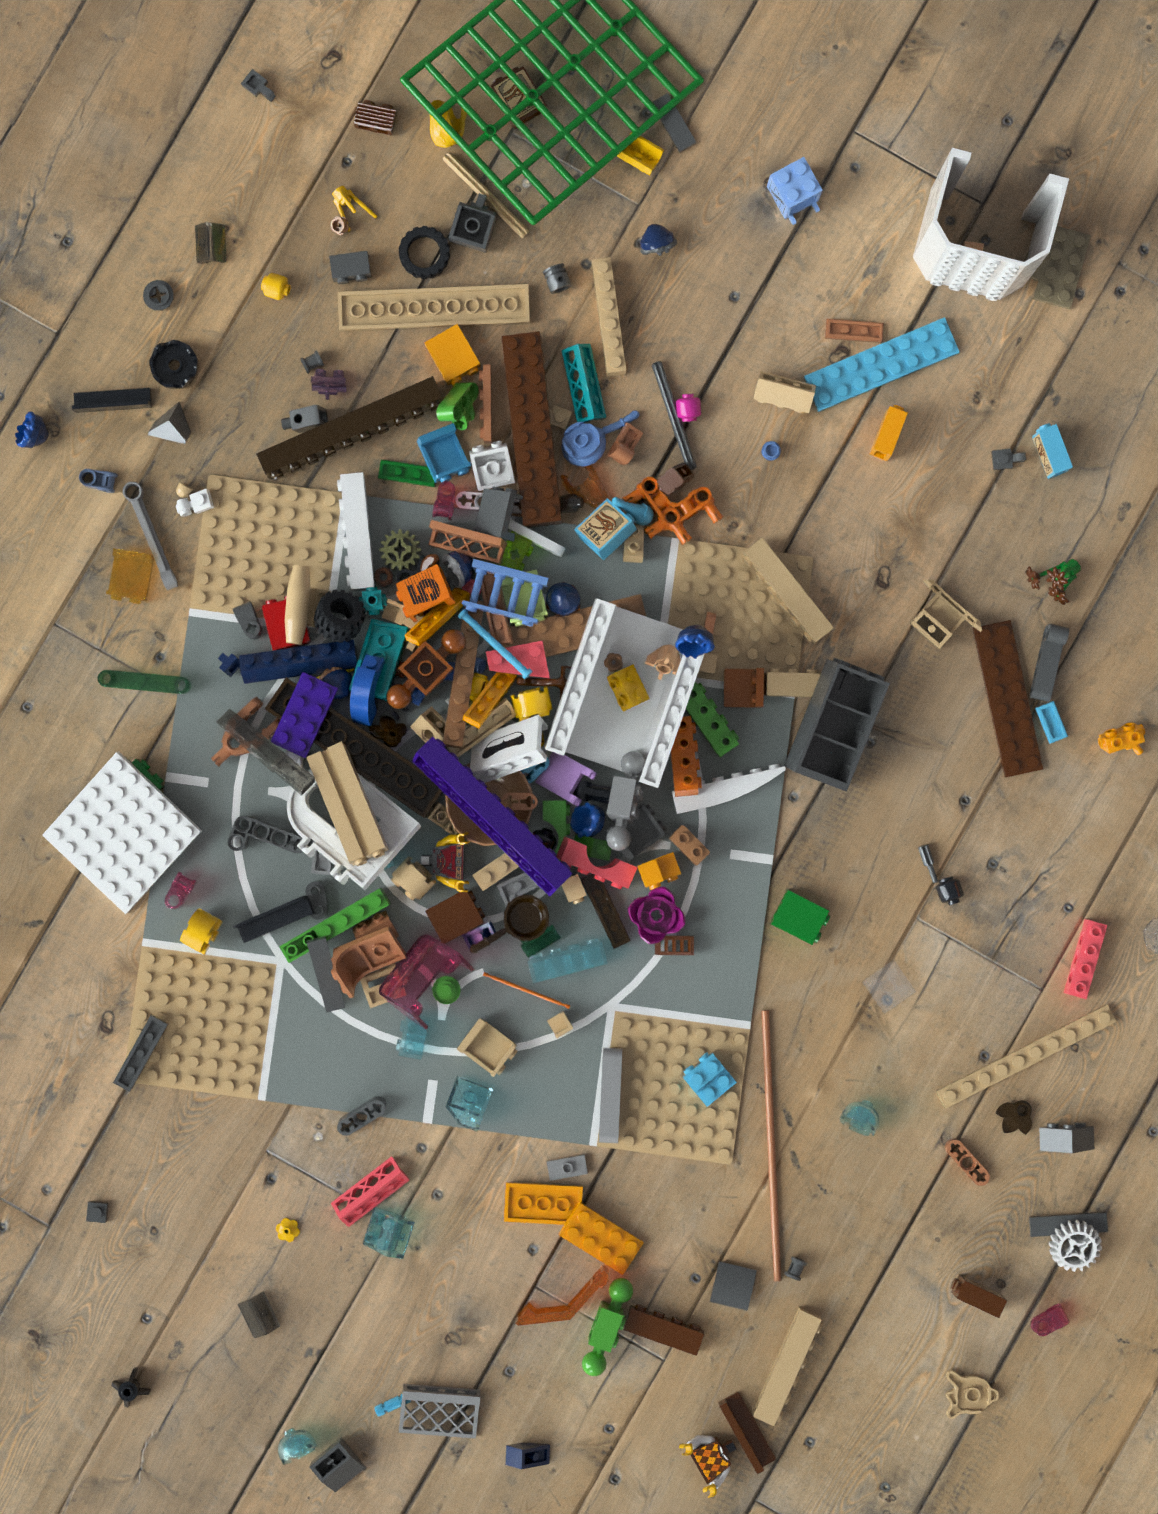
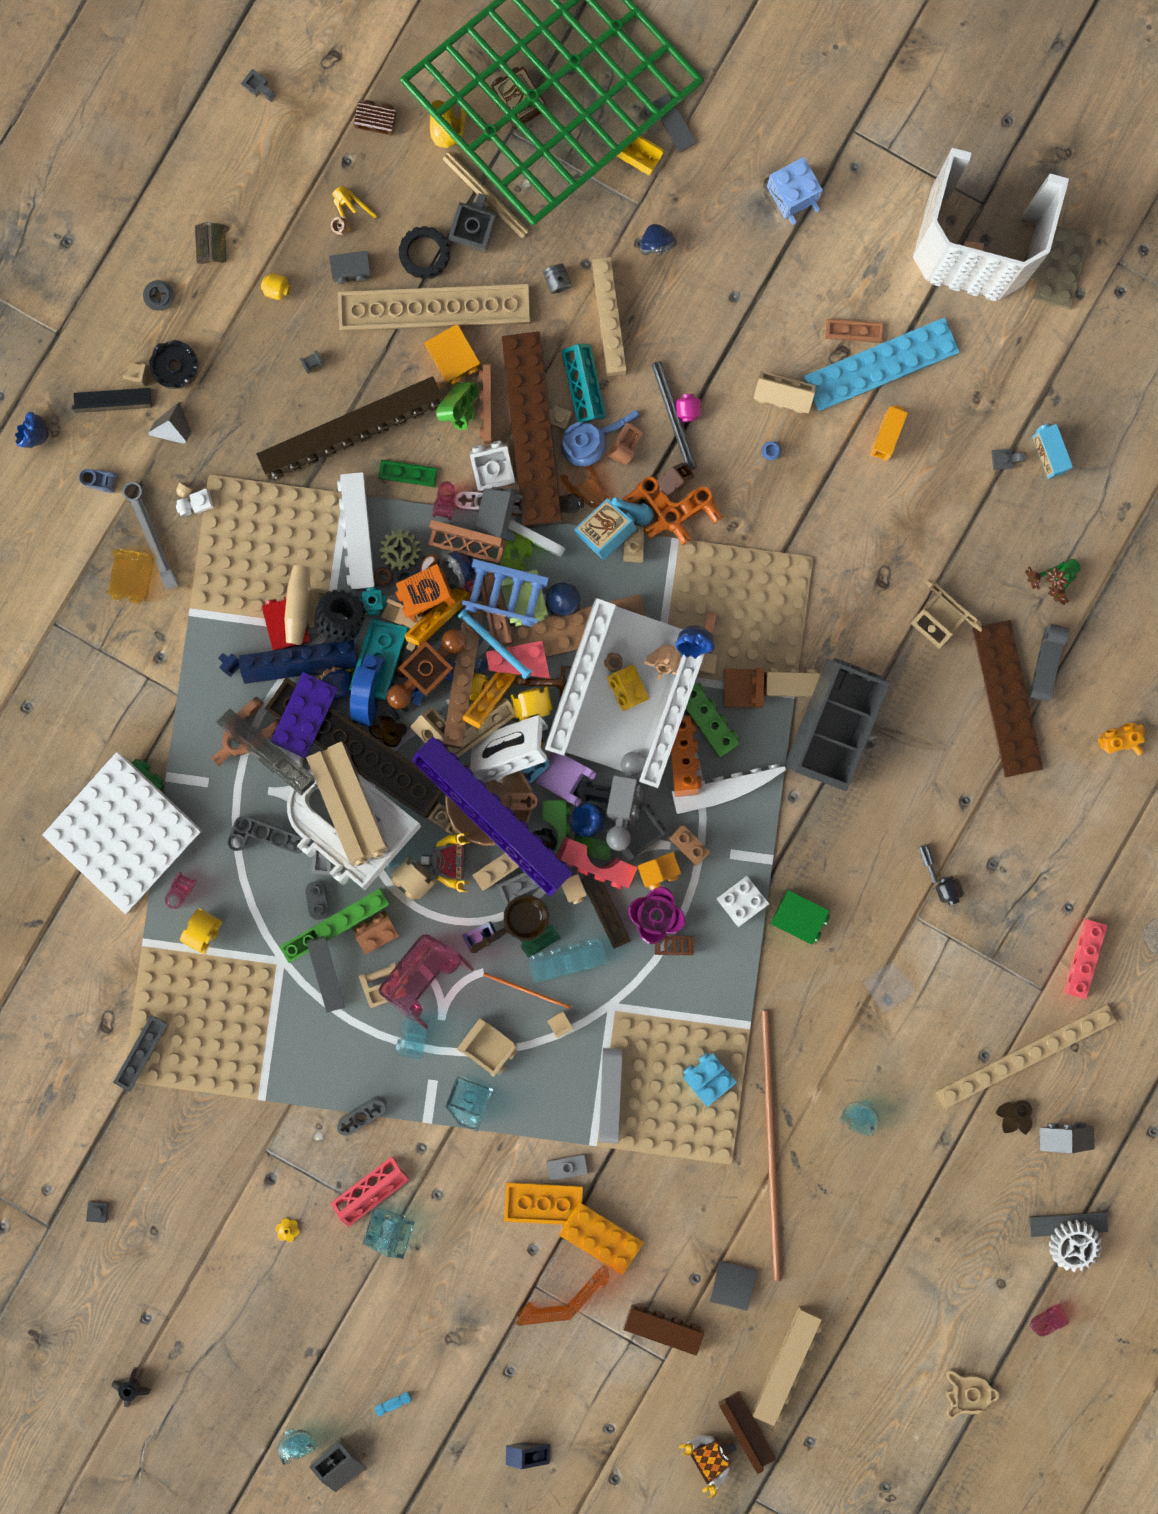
clear green piece [97,670,191,694] -> none
dark grey piece [233,601,263,640] -> none
black panel [233,895,315,943] -> none
clear smoke panel [238,1291,280,1338] -> none
dark grey torso [281,405,329,433] -> none
clear purple hips [311,369,347,400] -> none
nougat bracket [331,926,406,998] -> none
light grey fence [399,1384,480,1439] -> none
dark azure panel [417,423,472,483] -> none
reddish brown brick [425,888,486,945] -> none
bright green plate [432,976,461,1004] -> none
bright green brick [582,1278,633,1376] -> none
tan brick [743,538,834,643] -> none
dark grey bush [784,1256,807,1281] -> none
nougat beam [945,1139,990,1186] -> none
reddish brown brick [950,1274,1007,1318] -> none
medium azure plate [1035,701,1068,744] -> none
none -> tan panel [123,362,149,386]
none -> white hinge [717,876,769,927]

